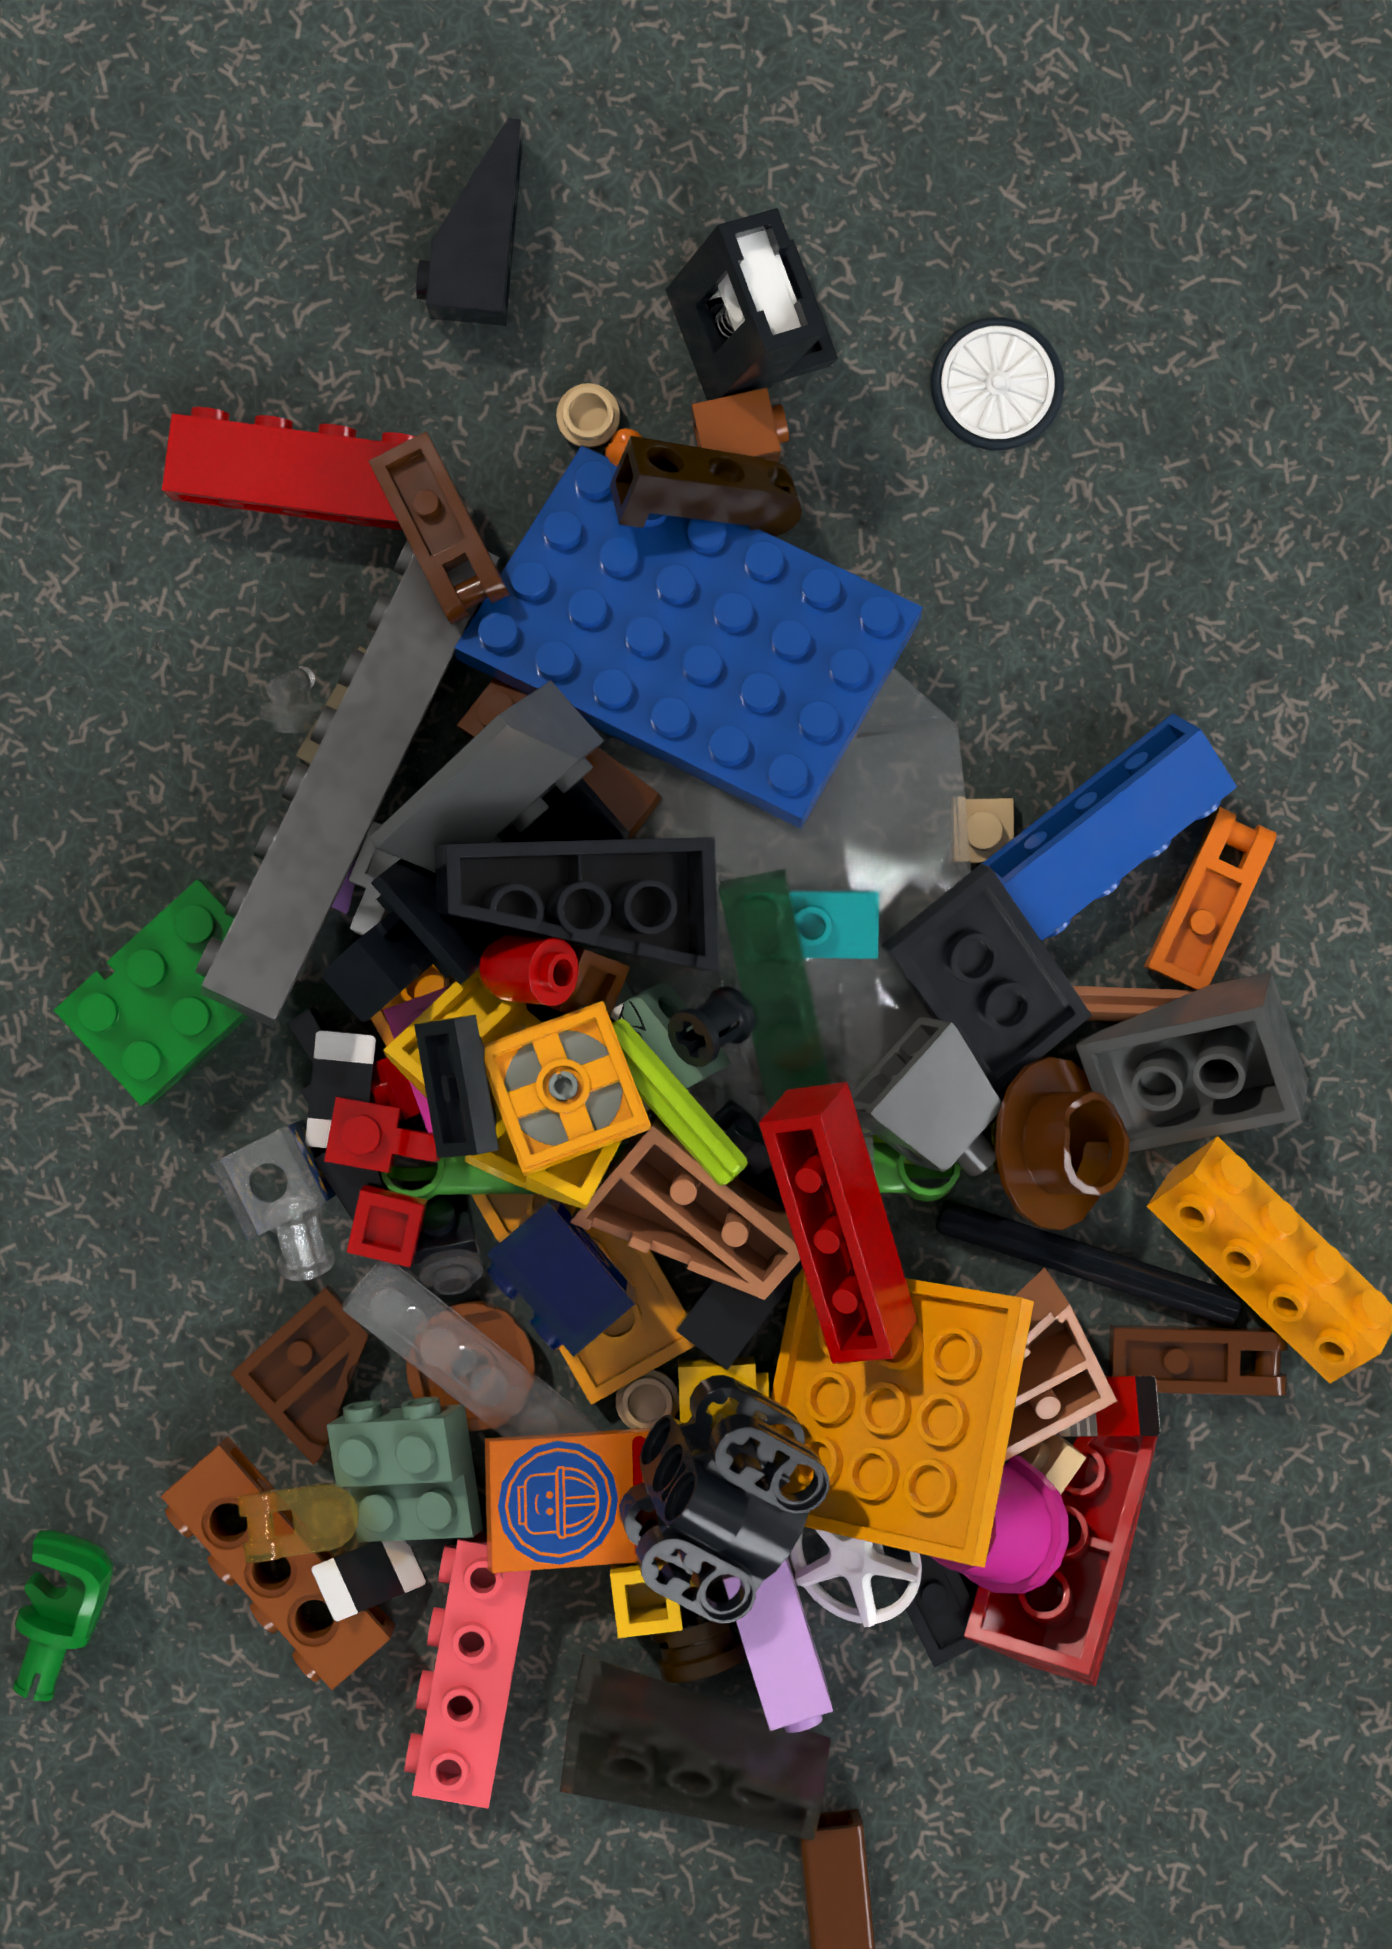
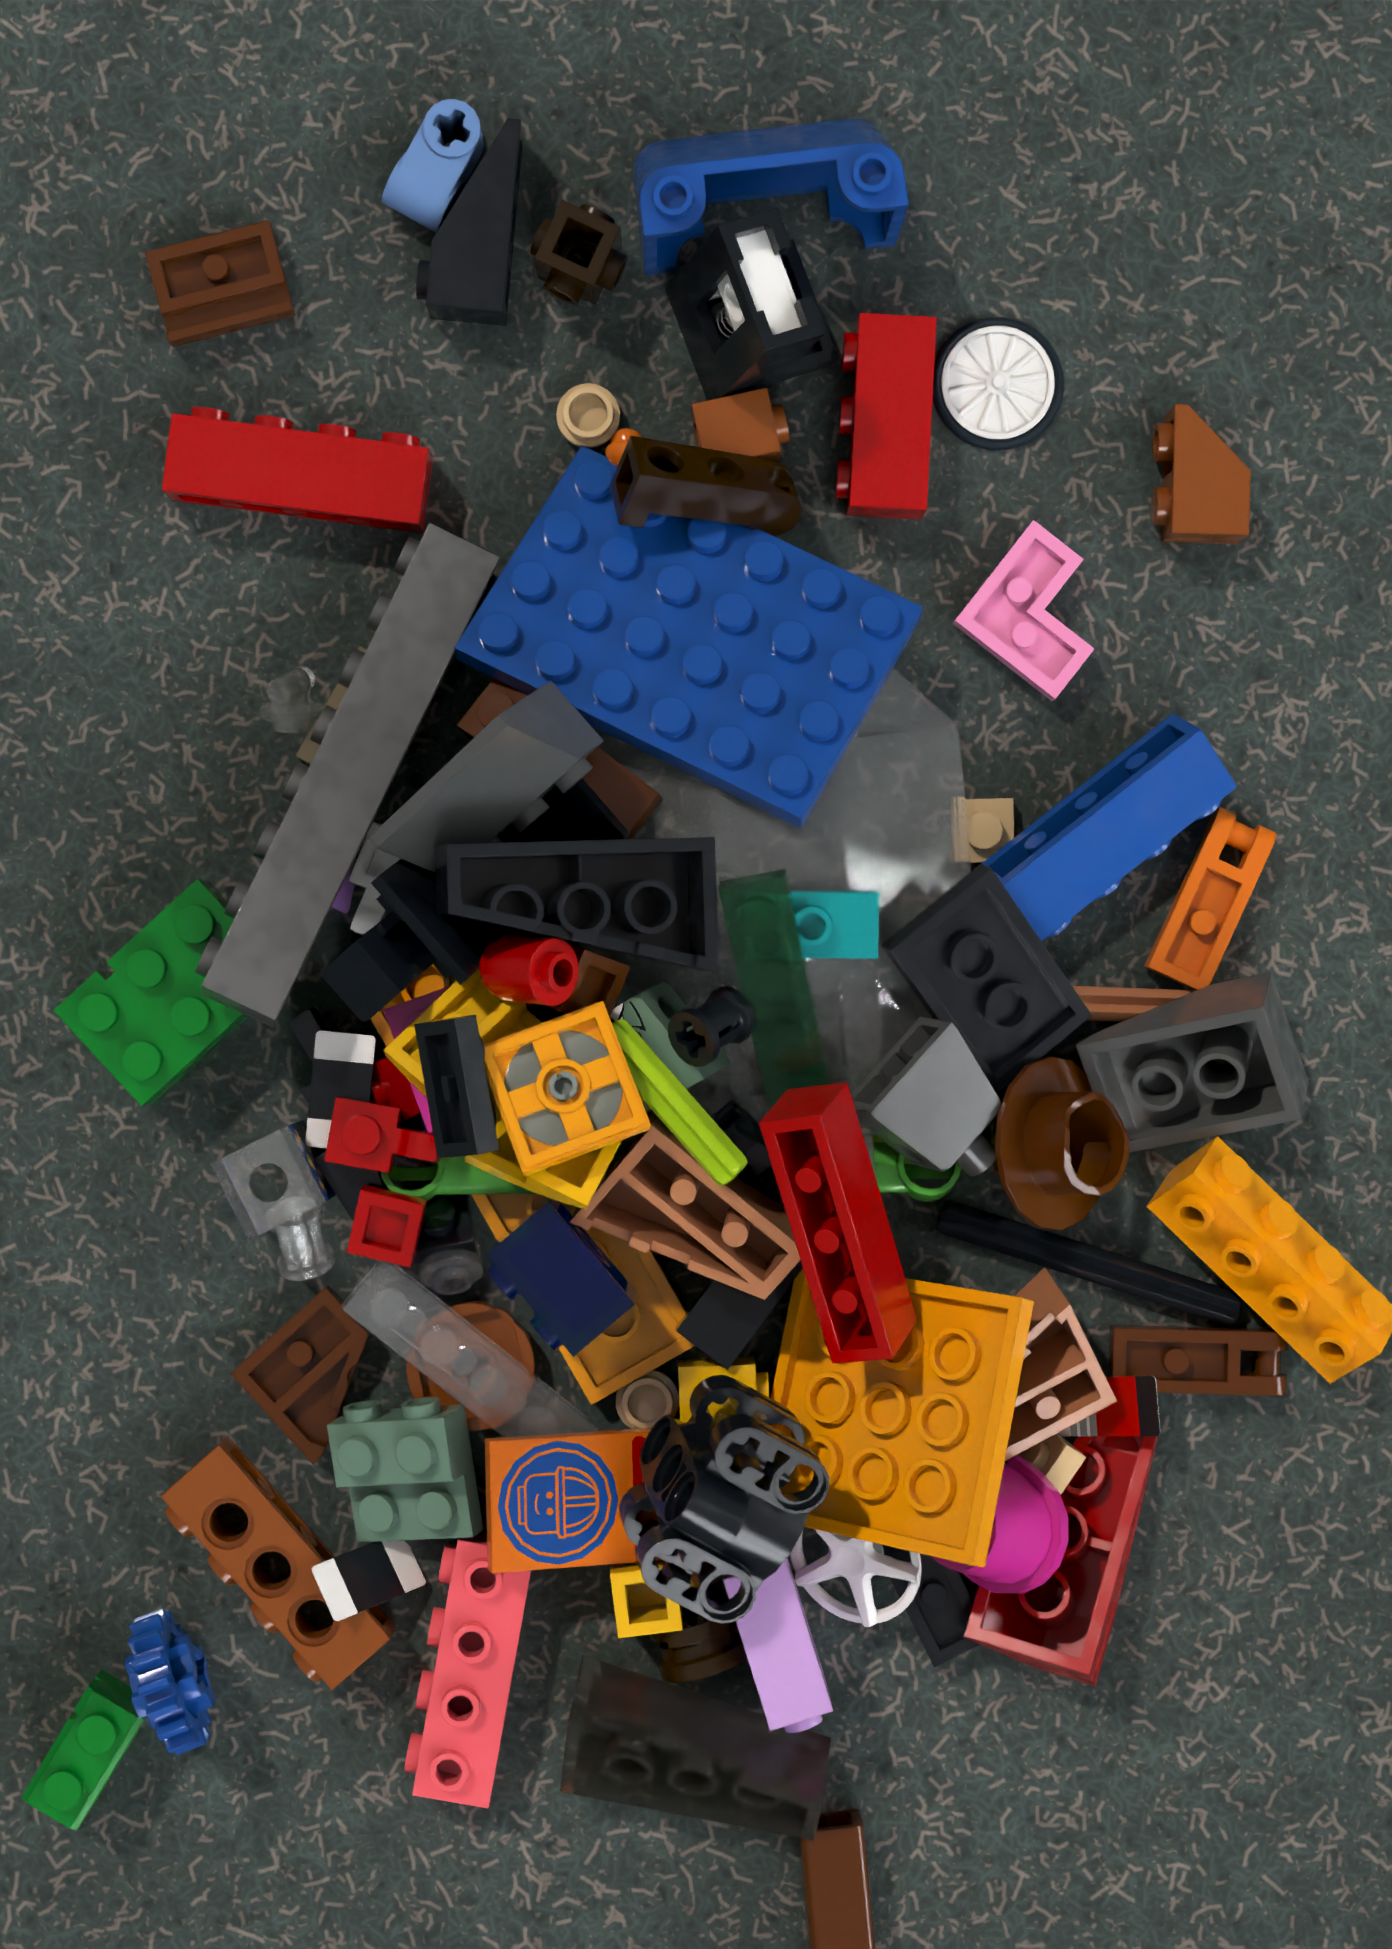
green piece [13,1530,113,1701] -> none
clear yellow plate [237,1483,359,1563] -> none
reddish brown plate [368,431,510,625] -> none
none -> green brick [21,1669,146,1831]
none -> blue gear [124,1608,215,1755]
none -> reddish brown plate [145,220,296,347]
none -> medium blue piece [382,99,484,233]
none -> dark brown brick [530,200,628,305]
none -> blue windscreen [633,118,908,275]
none -> red brick [835,313,937,520]
none -> bright pink plate [952,520,1094,701]
none -> dark orange slope [1151,404,1251,544]

